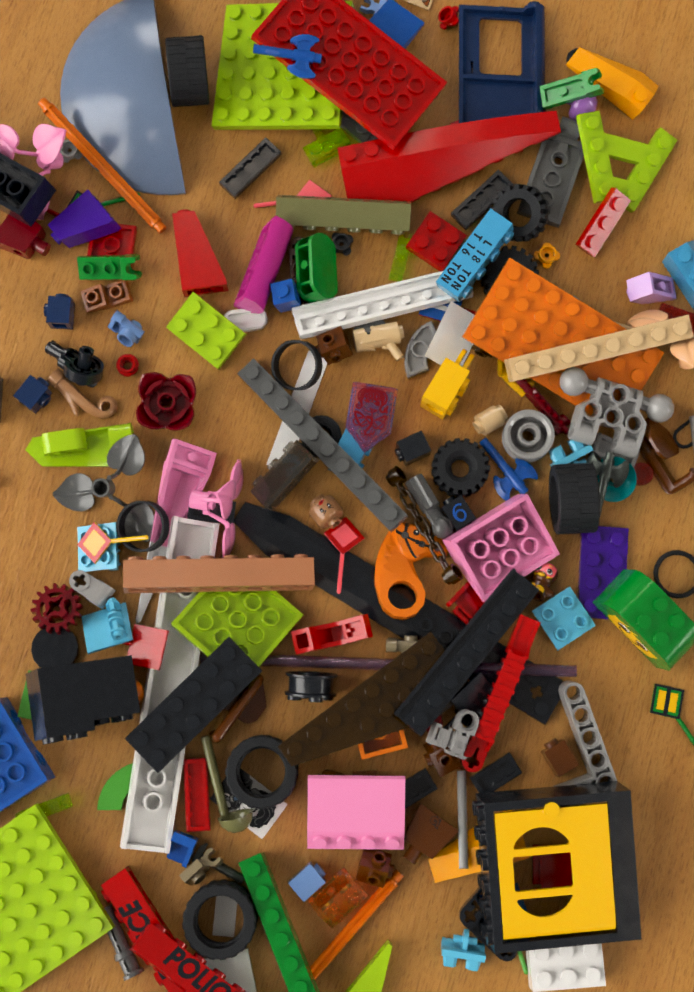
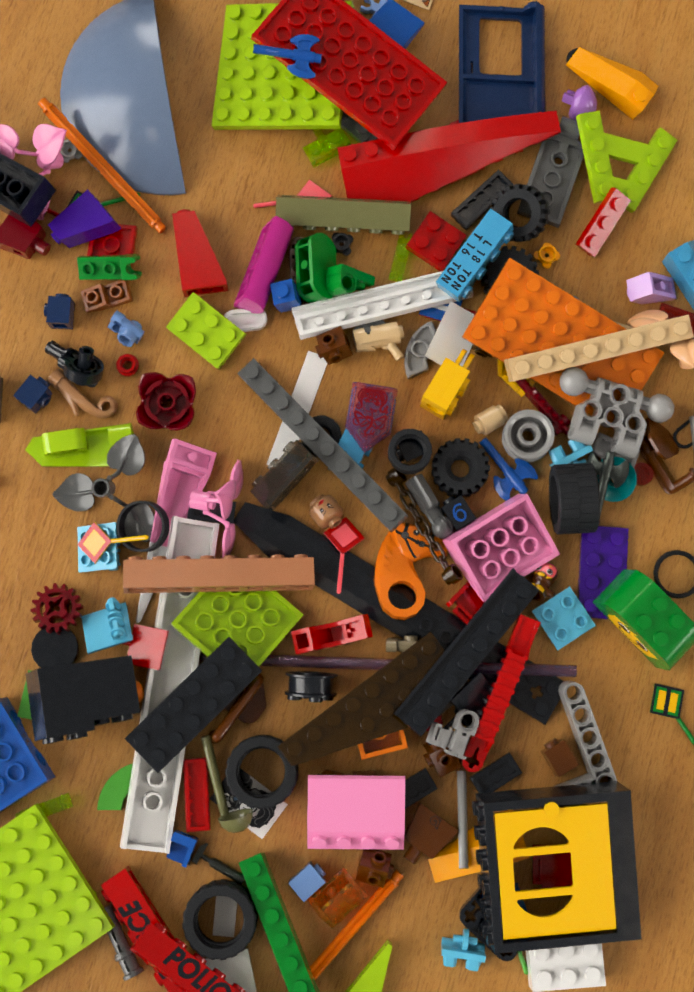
light grey piece [69,570,116,610] -> none
black tyre [165,35,210,107] -> none
dark tan plate [179,848,223,885] -> none
black plate [219,137,282,199] -> none
black tyre [271,340,323,390] -> none
red plate [438,6,459,30] -> none
plate [539,68,605,110] -> none
none -> green plate [326,264,375,297]
none -> black tyre [388,429,432,475]

